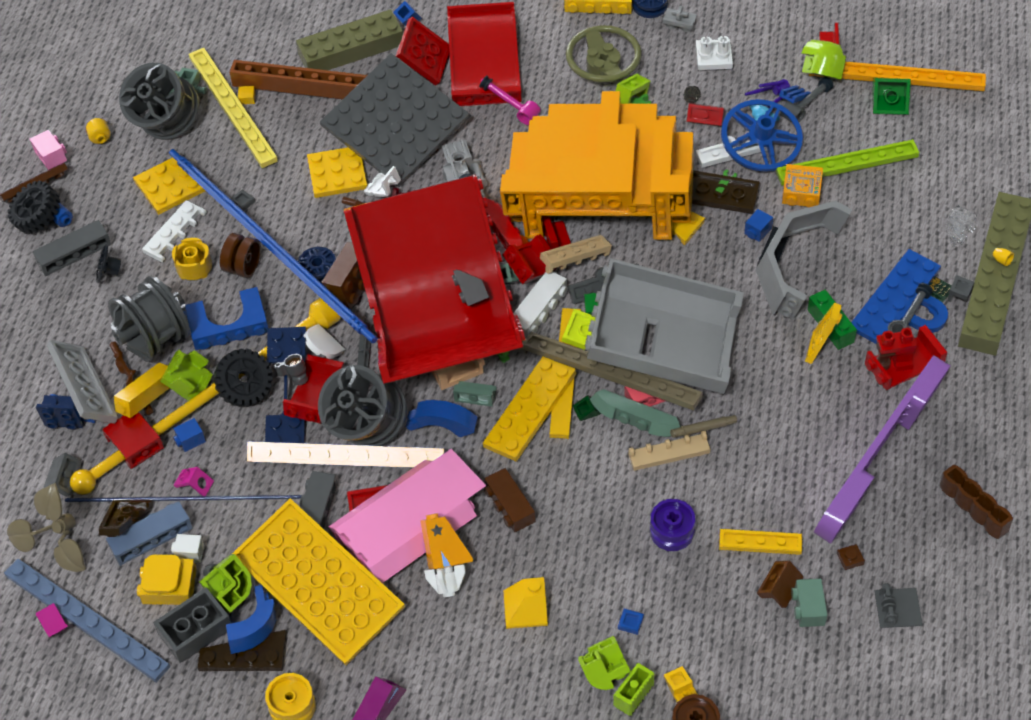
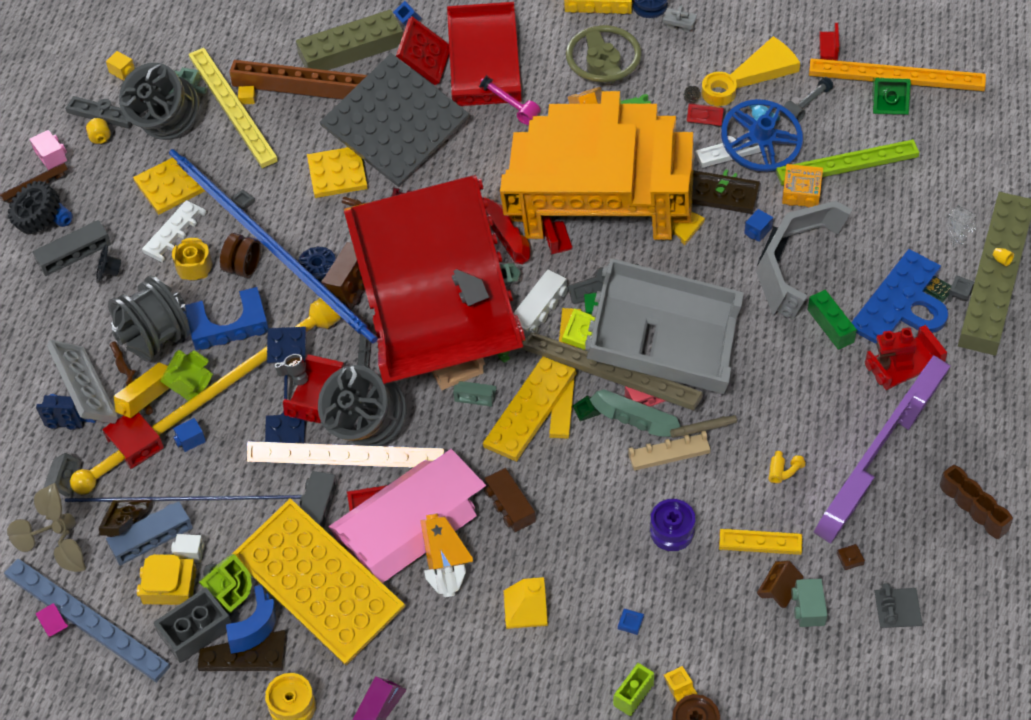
dark pink bracket [174,467,214,496] -> none
black wheel [214,349,273,407] -> none
white tile [304,324,345,359] -> none
white piece [364,166,401,197] -> none
blue arch [405,400,477,437] -> none
light grey piece [441,140,488,197] -> none
red panel [502,234,558,285] -> none
tan hinge [540,235,612,274] -> none
lime brick [578,636,631,690] -> none
lime panel [616,73,651,104] -> none
white plate [696,36,733,70] -> none
dark purple plant [745,79,790,108] -> none
blue tile [779,85,811,103] -> none
lime brick [801,40,846,80] -> none
yellow wing [805,303,842,364] -> none
dark grey piece [888,283,933,333] -> none
none -> dark grey hinge [65,96,132,128]
none -> yellow brick [106,51,135,81]
none -> light orange slope [568,87,602,104]
none -> yellow piece [702,36,800,106]
none -> yellow plant [768,451,806,483]

